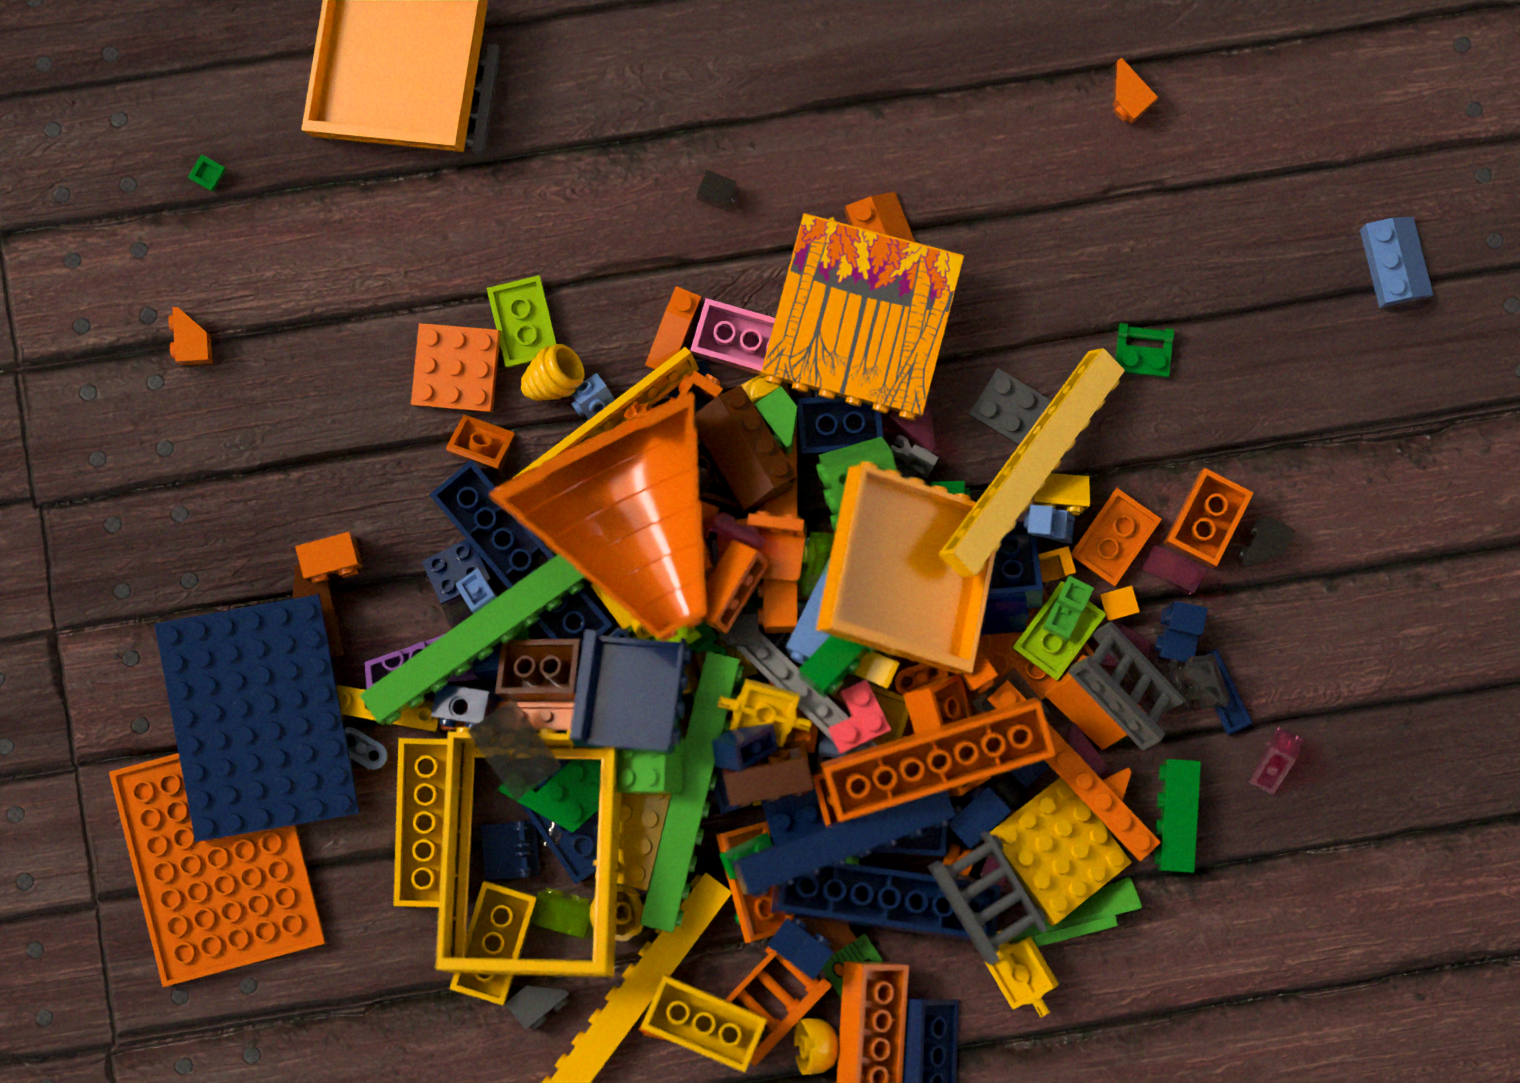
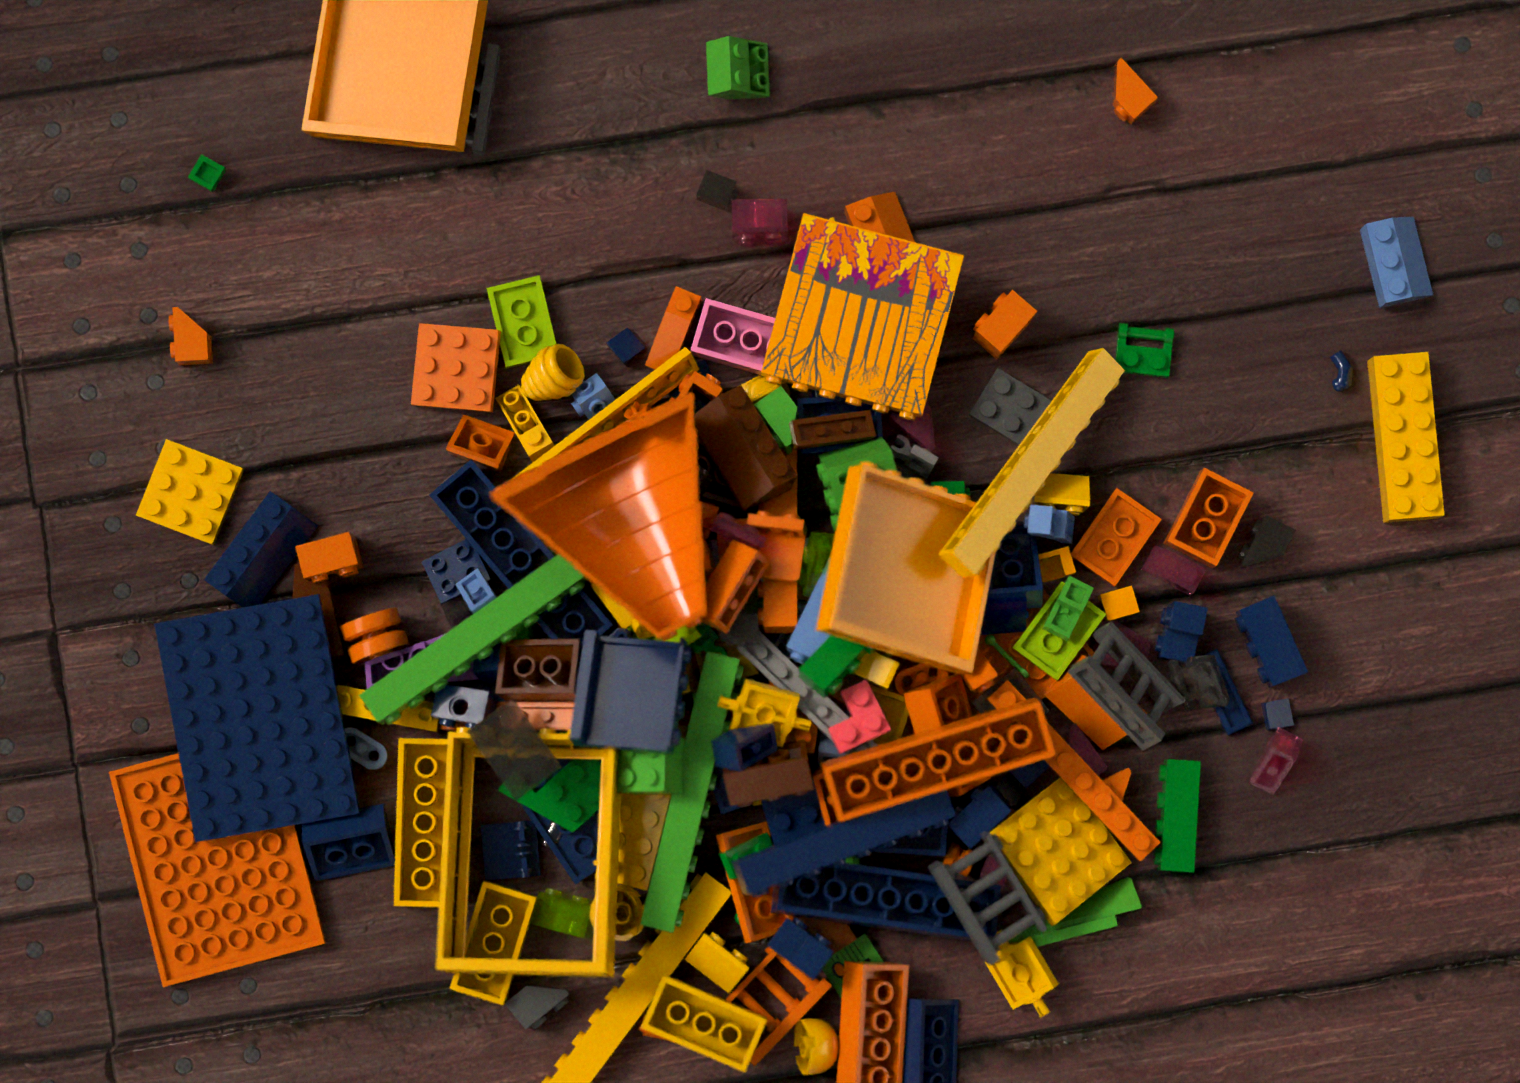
none -> yellow plate [136,439,244,545]
none -> dark blue slope [204,491,319,607]
none -> dark blue slope [302,804,395,881]
none -> orange wheel [340,607,410,664]
none -> yellow slope [495,385,554,463]
none -> dark blue slope [606,327,645,366]
none -> yellow slope [685,932,749,993]
none -> bright green slope [706,36,770,99]
none -> clear pink brick [732,199,788,246]
none -> reddish brown plate [789,410,876,450]
none -> orange brick [972,290,1037,360]
none -> bright green hinge [985,635,1030,679]
none -> dark blue slope [1234,596,1308,687]
none -> dark blue slope [1261,698,1294,730]
none -> dark blue arm [1330,350,1354,392]
none -> yellow brick [1367,352,1445,523]

